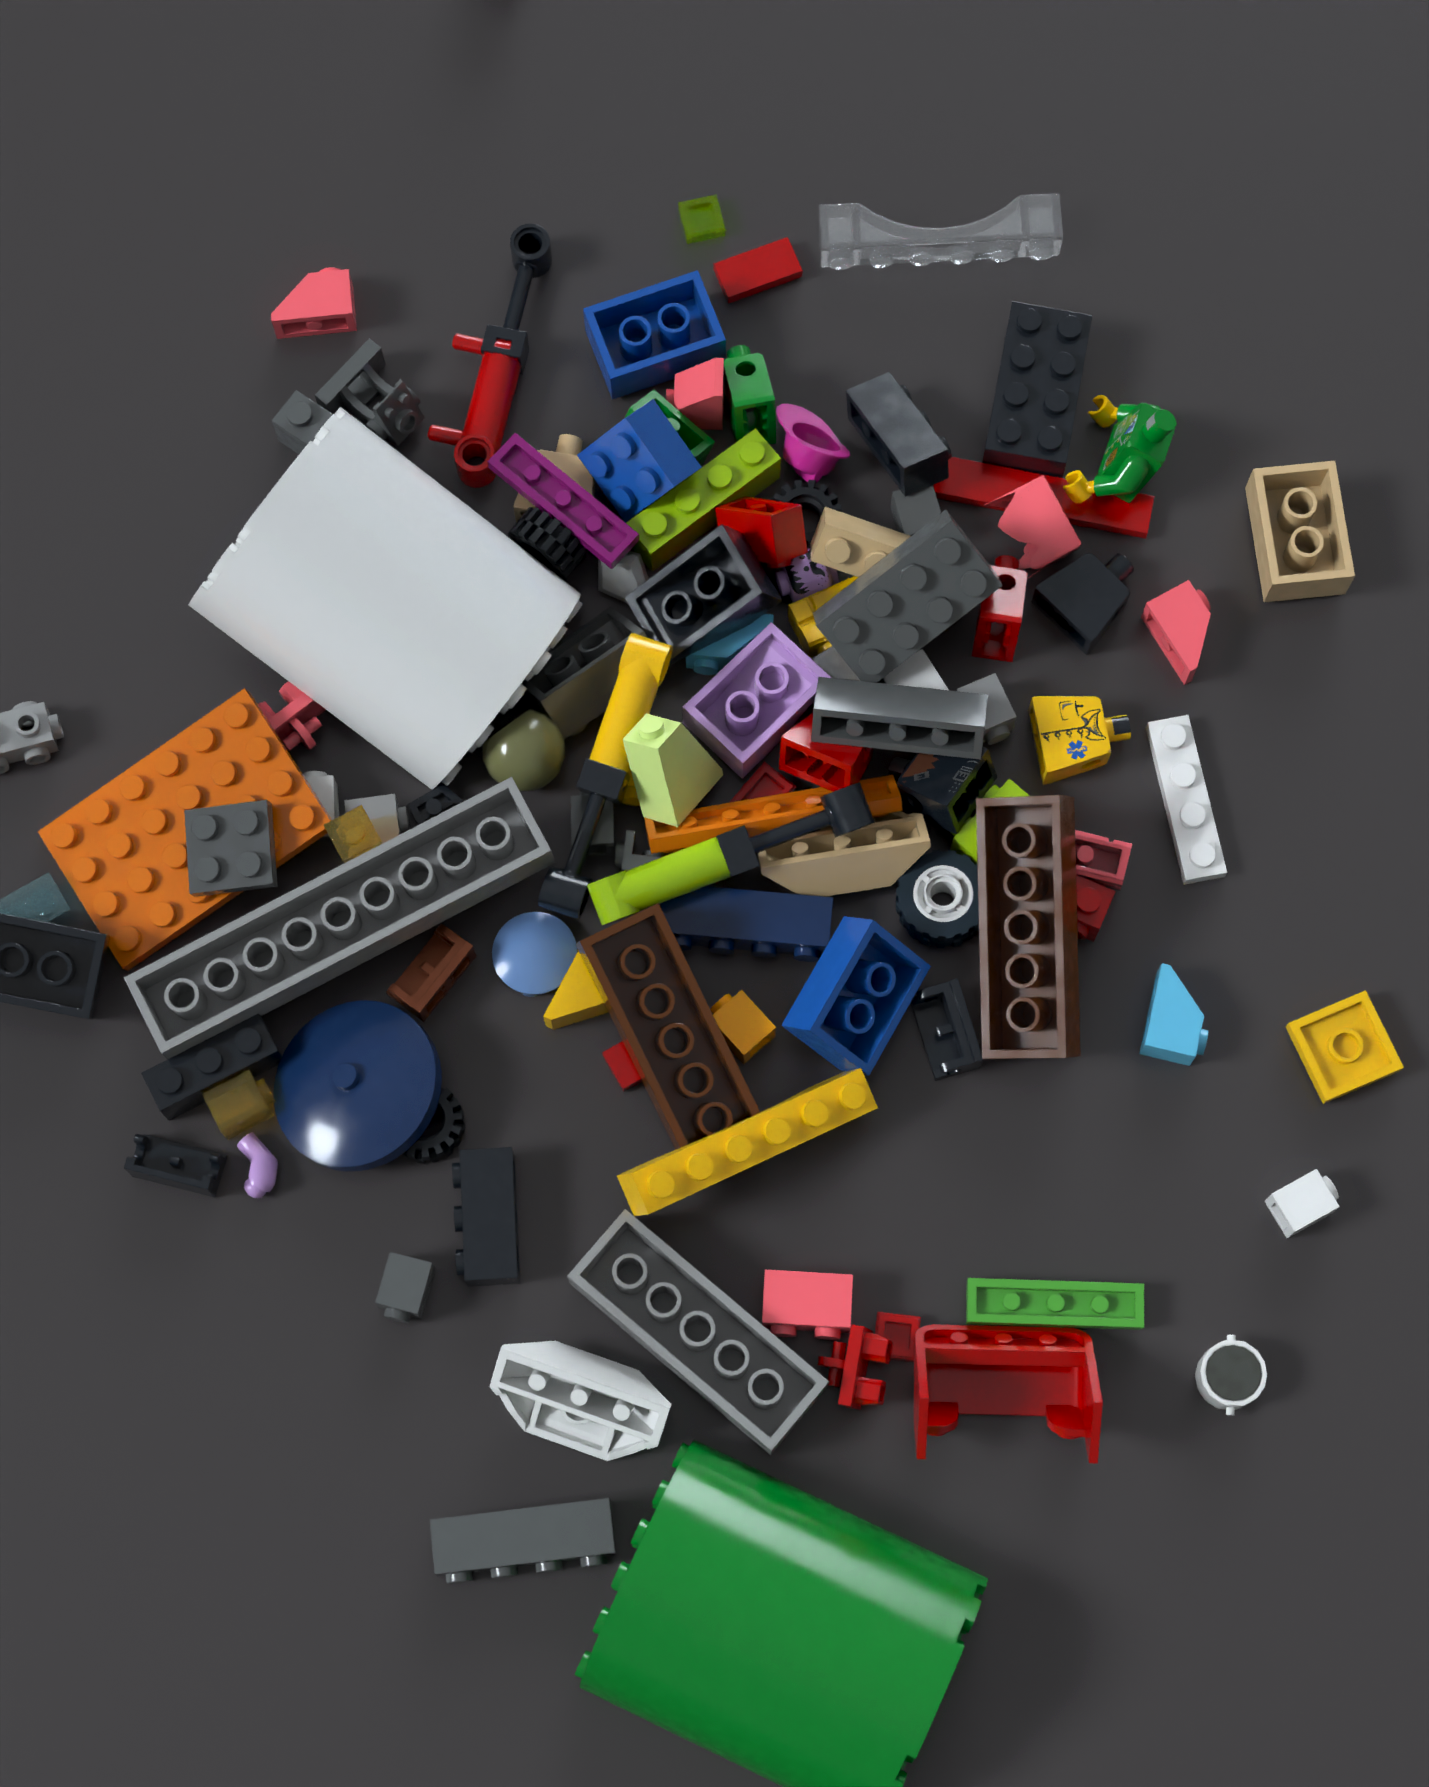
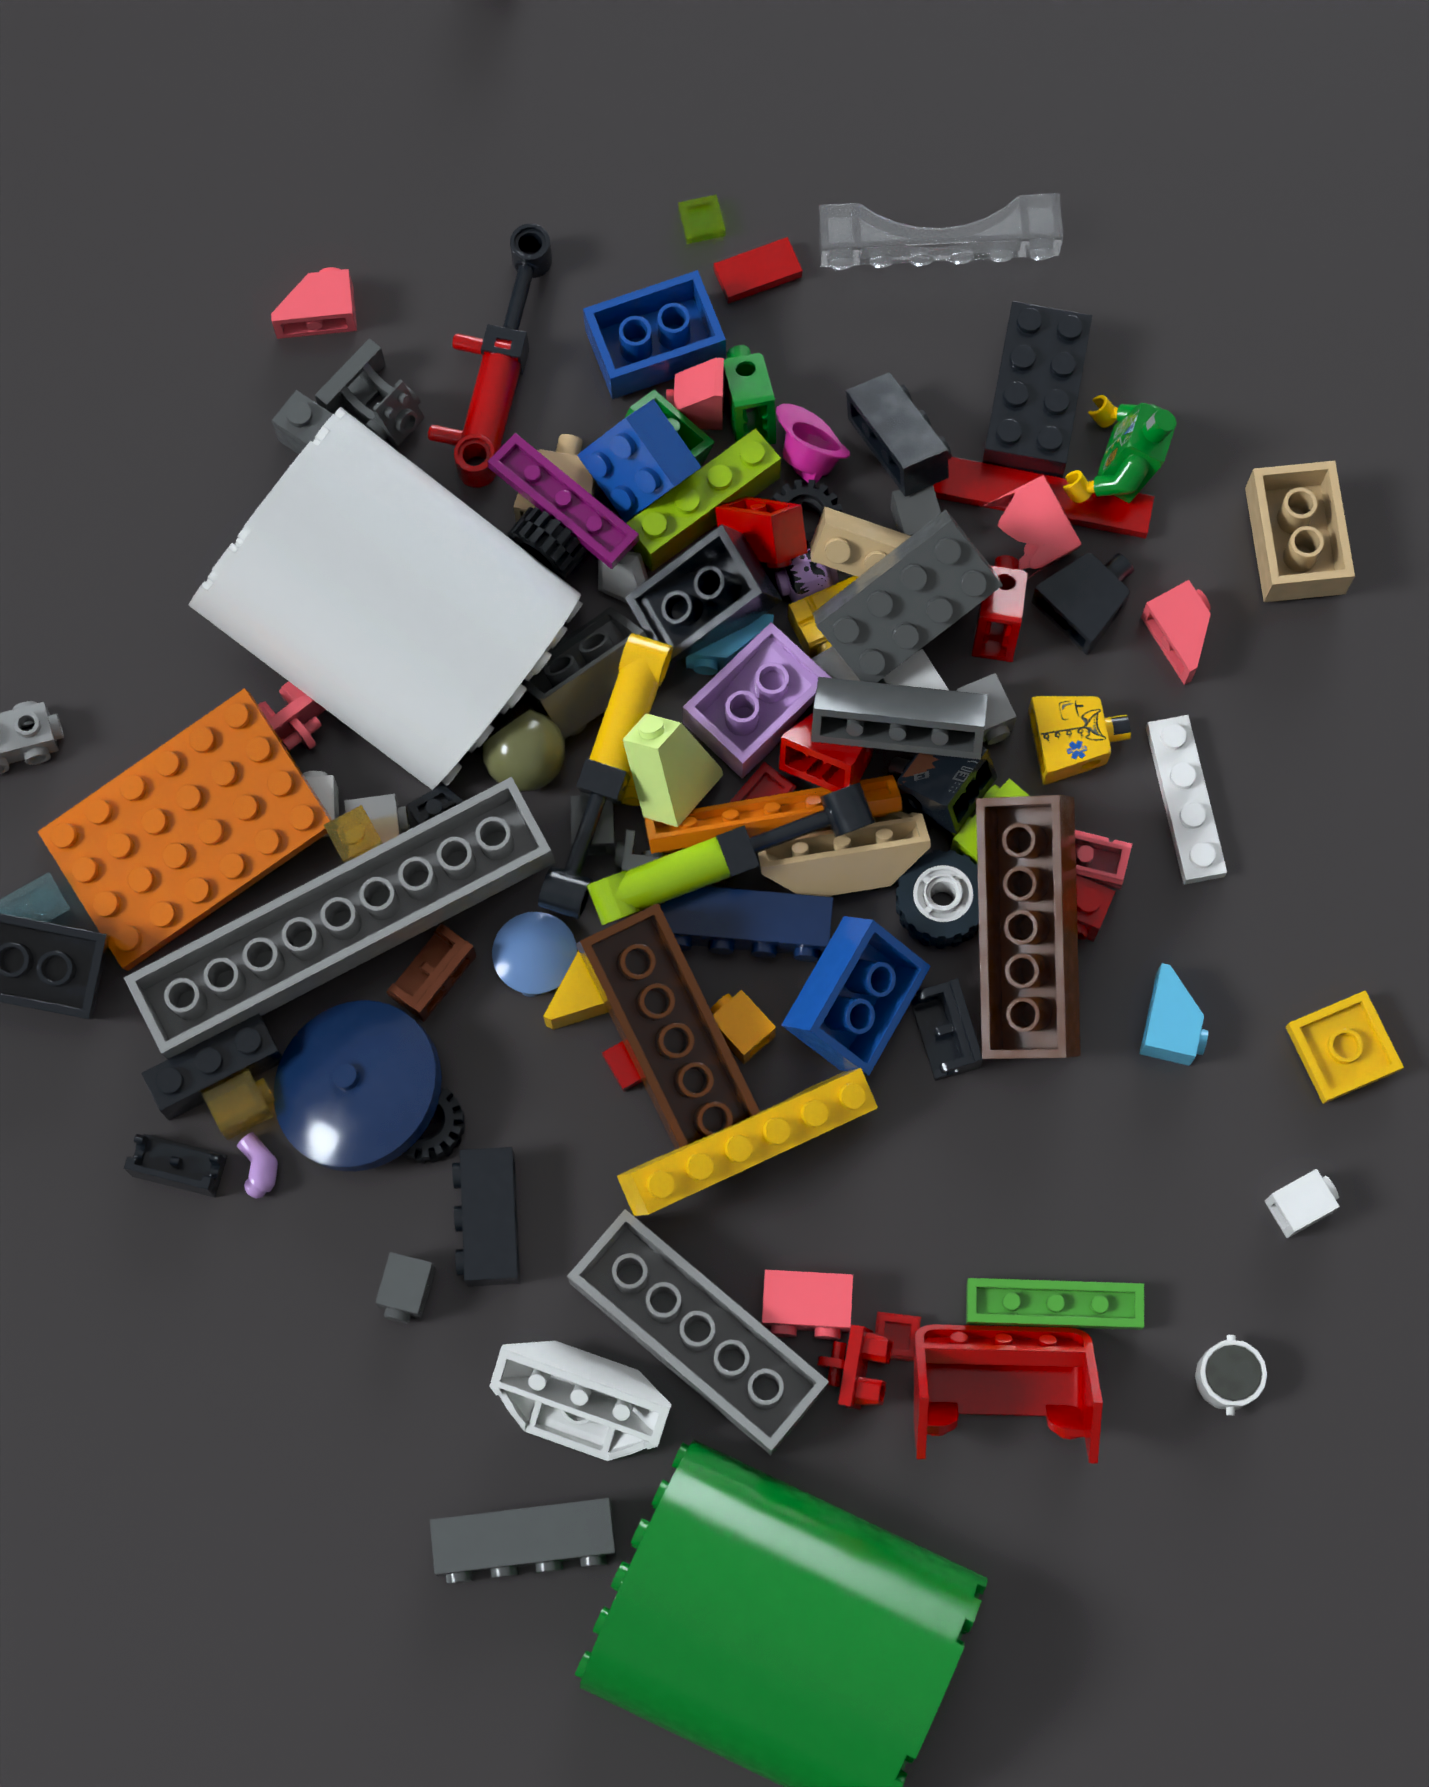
dark grey plate [184,800,278,897] -> none

